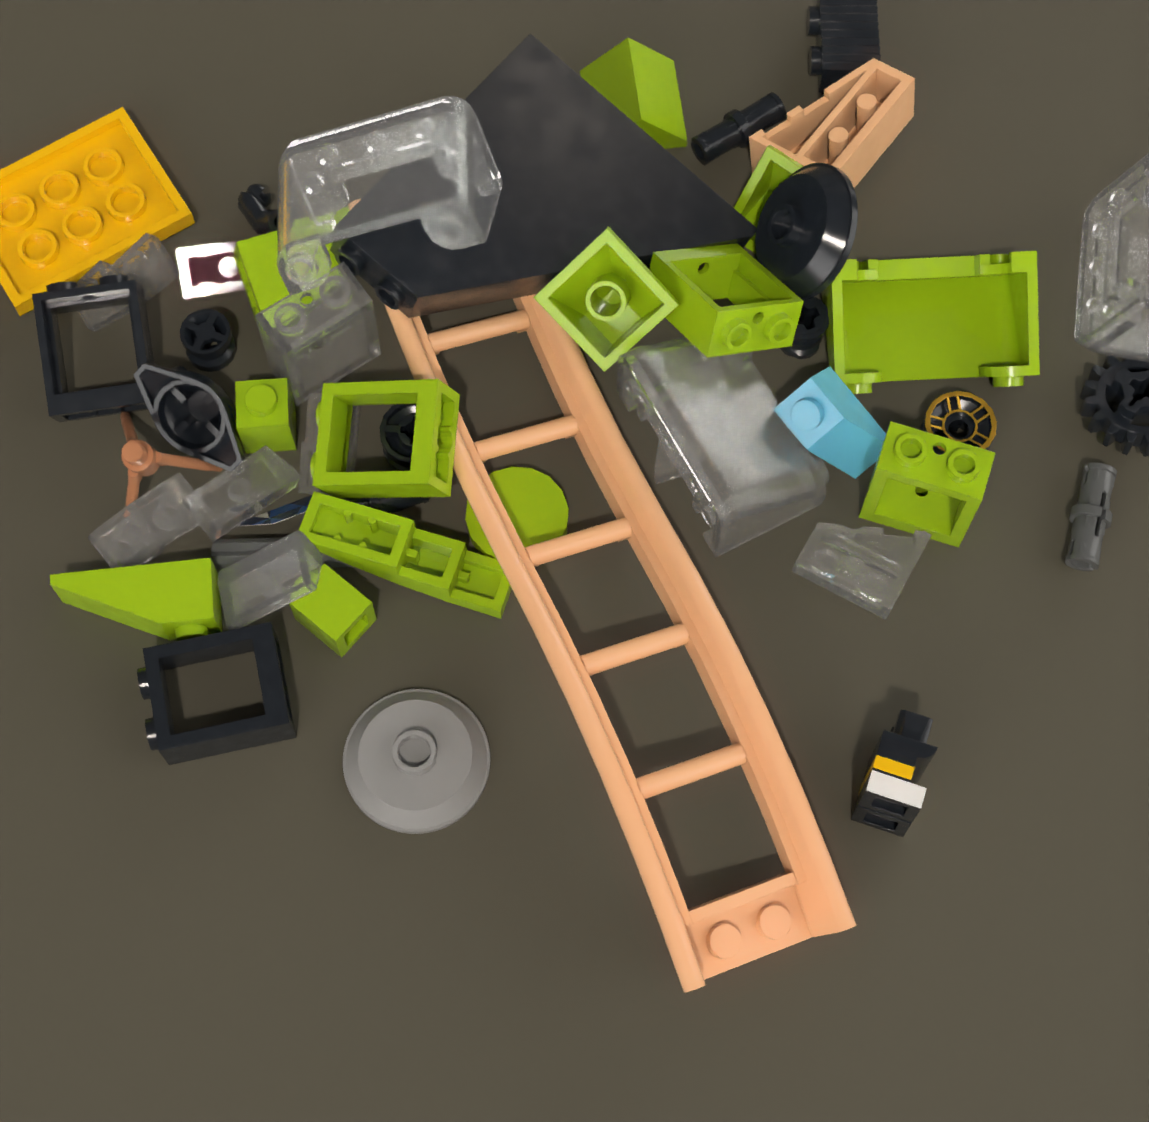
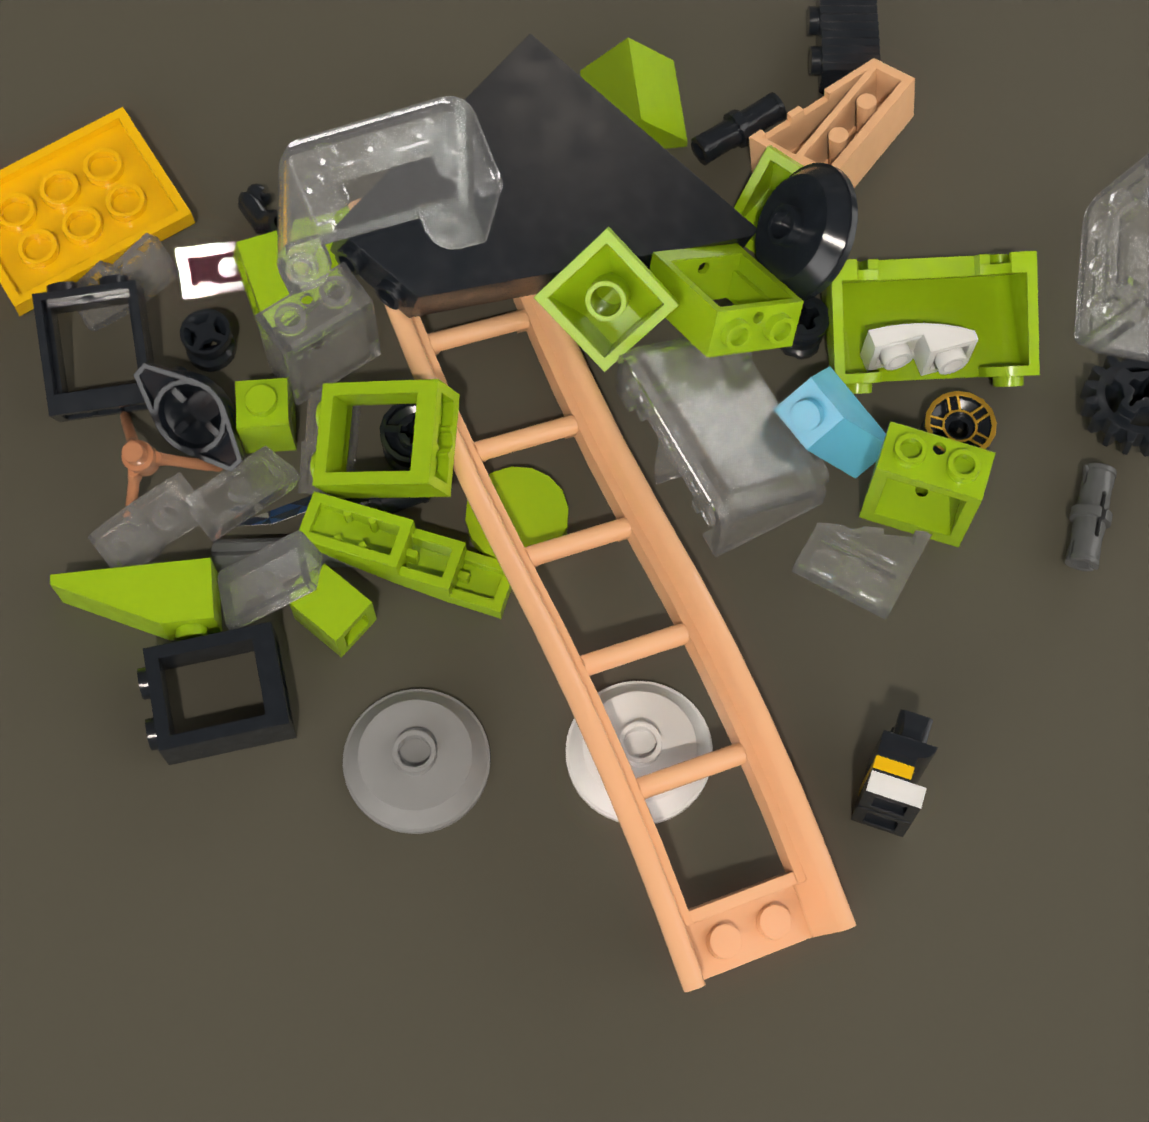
none -> white piece [566,681,713,824]
none -> white slope [860,323,978,376]

